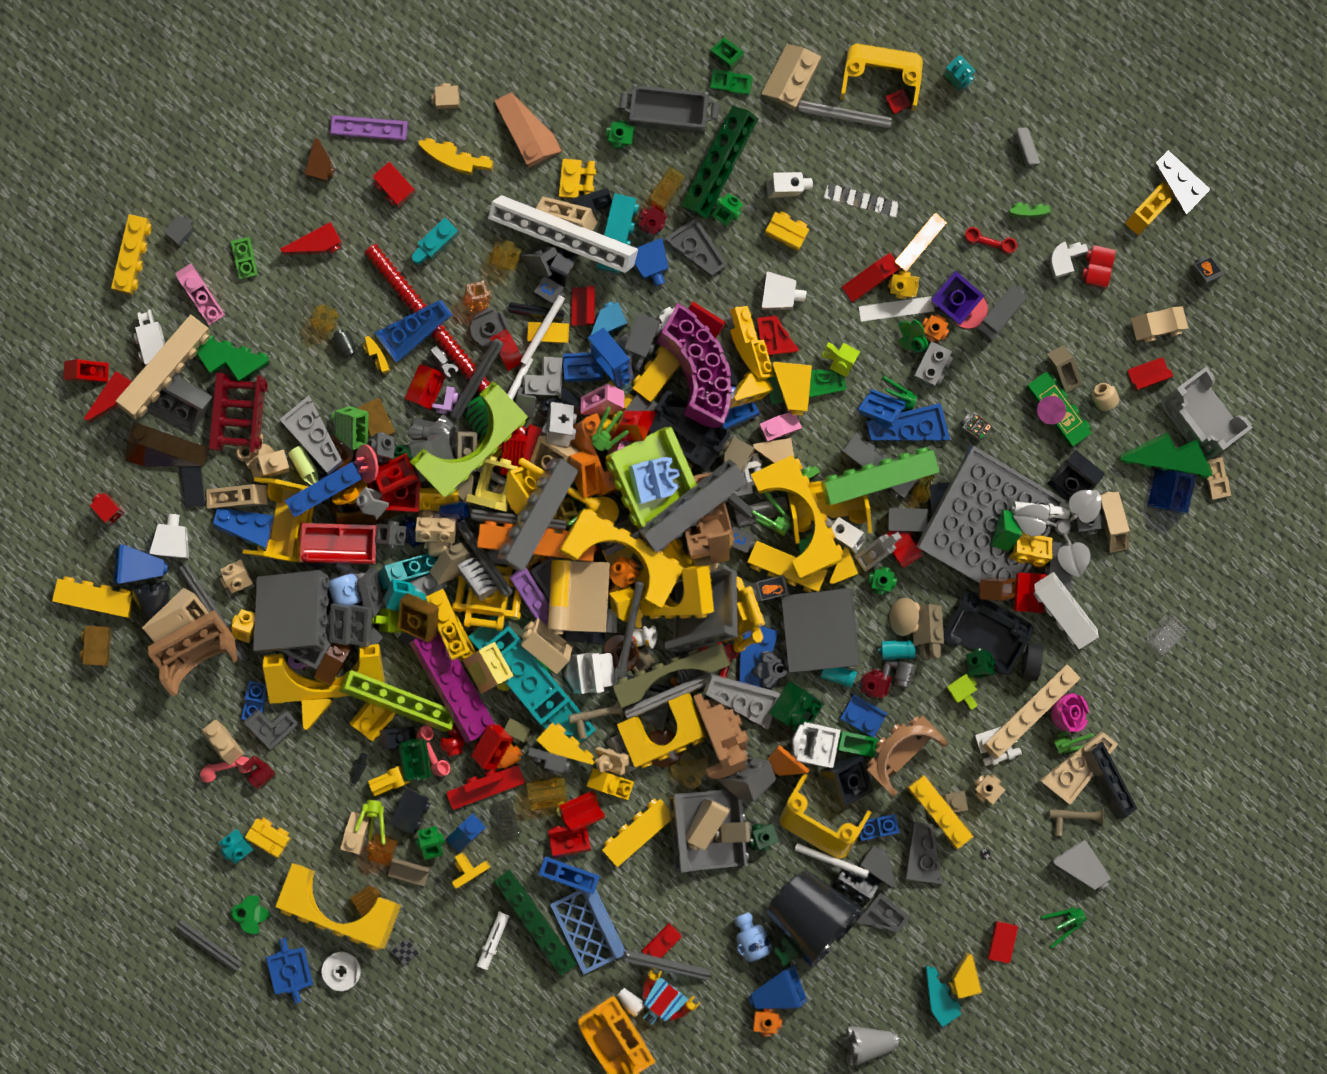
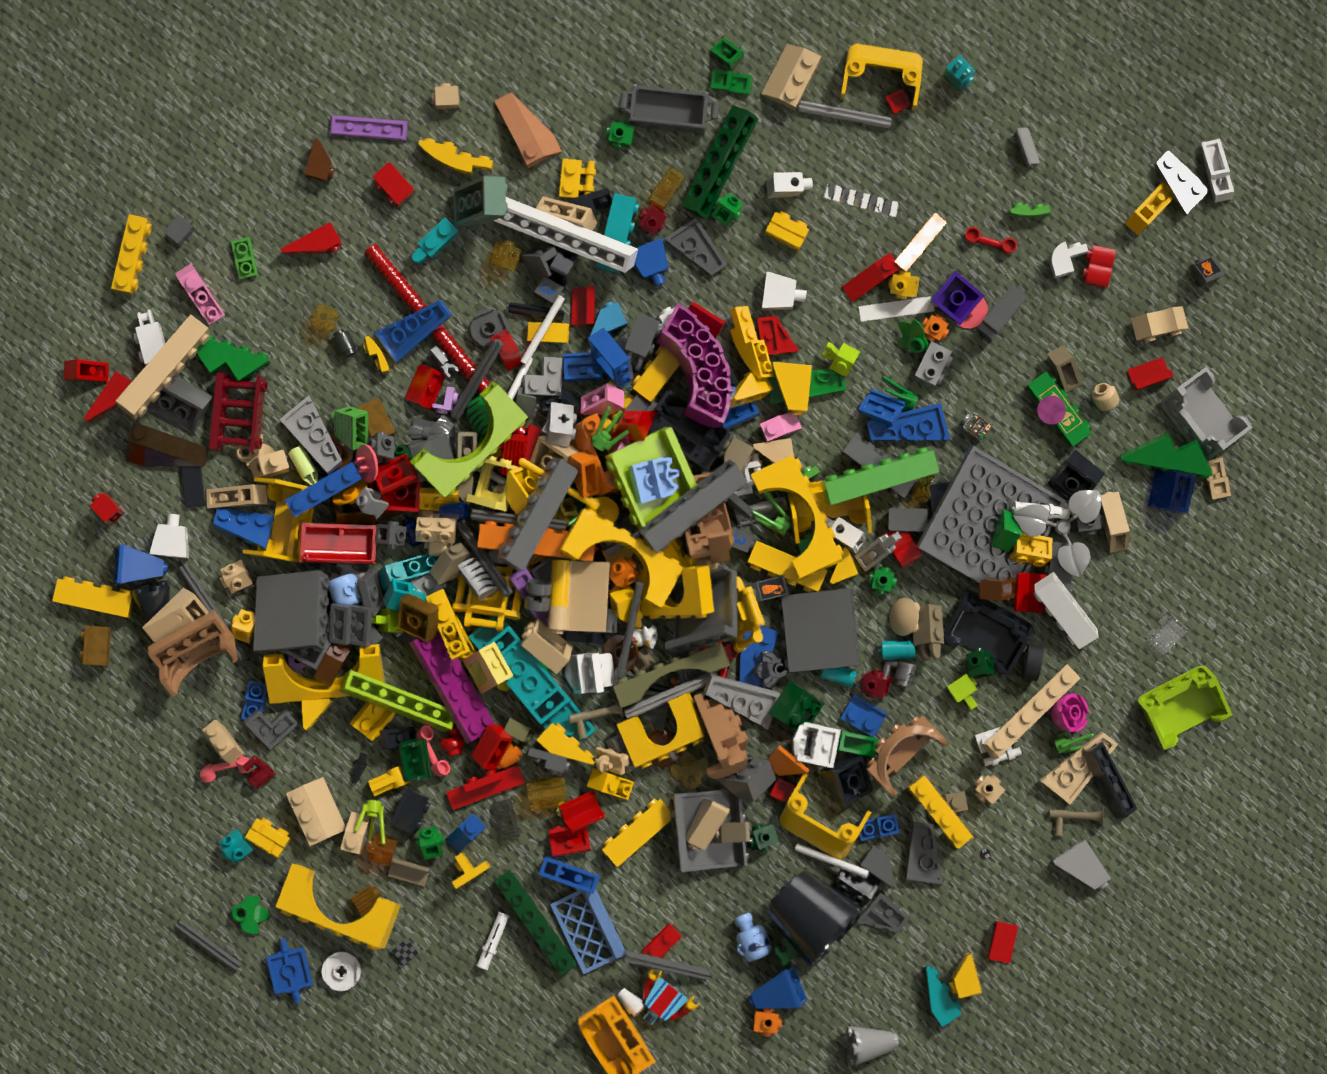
clear orange brick [462,280,492,313] -> none
green plant [1041,907,1087,949] -> none
none -> tan slope [286,777,346,846]
none -> sand green brick [453,176,508,228]
none -> dark grey wheel [524,579,552,611]
none -> red plate [770,778,795,803]
none -> lime windscreen [1138,666,1232,750]
none -> white slope [1201,139,1234,203]

